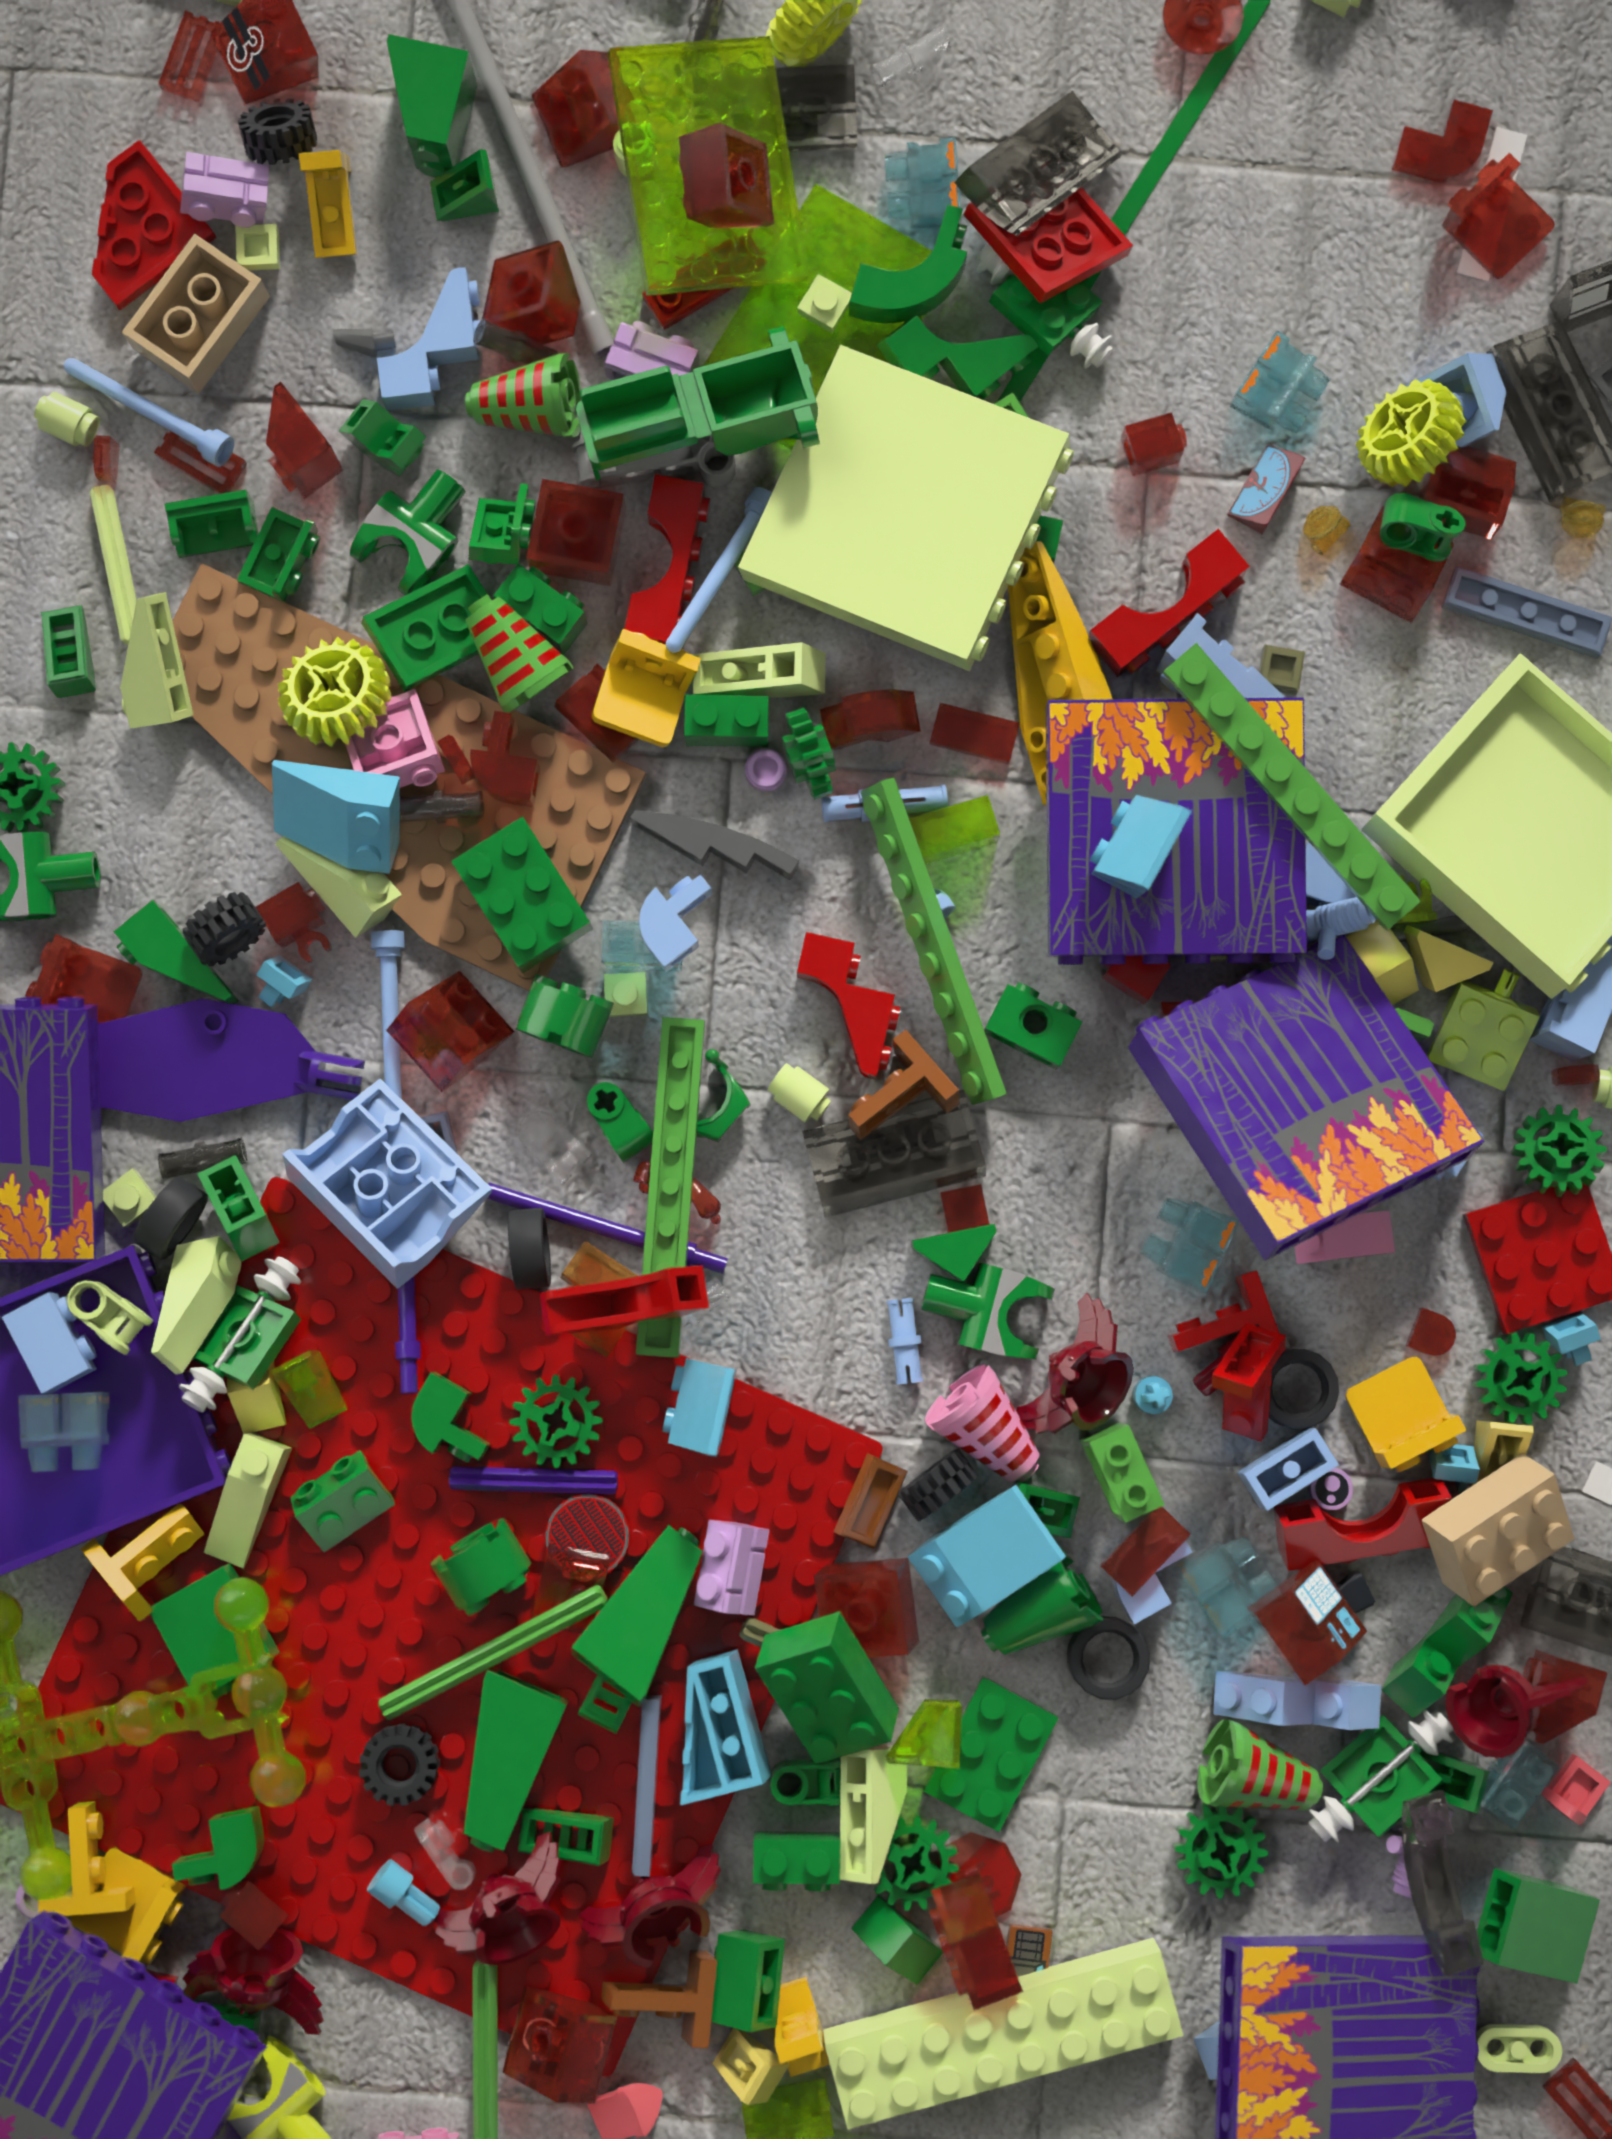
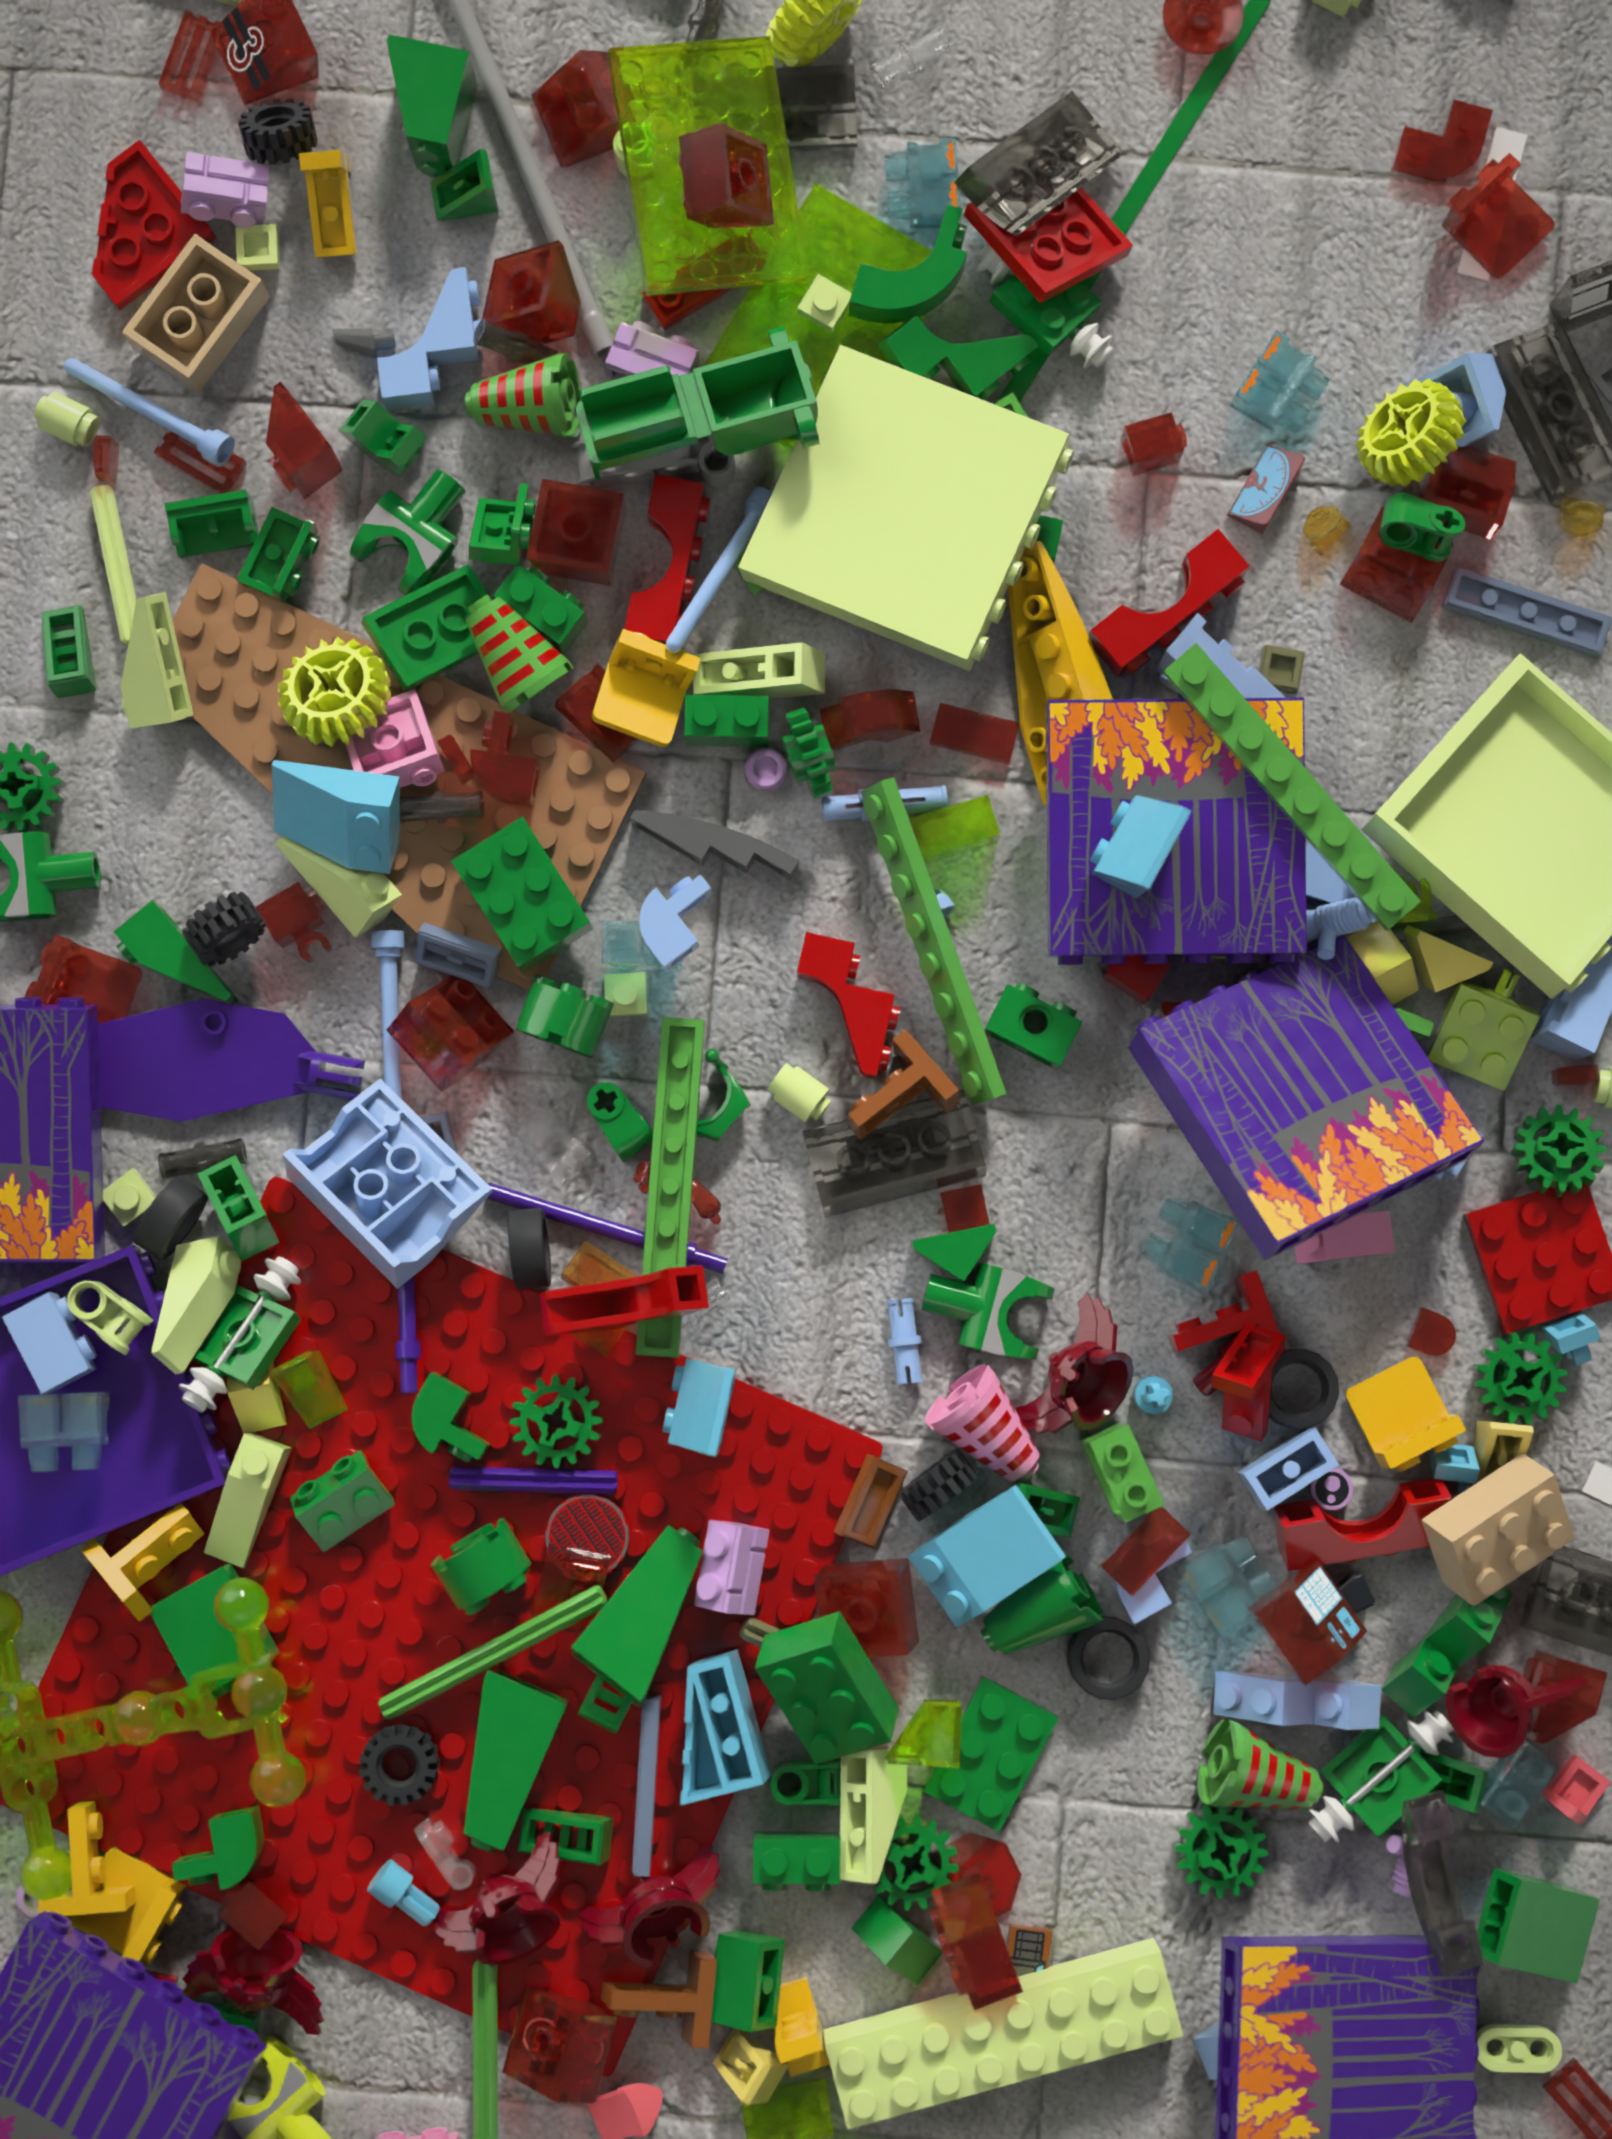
medium azure tile [256,955,313,1007] -> none
none -> sand blue tile [415,922,501,989]

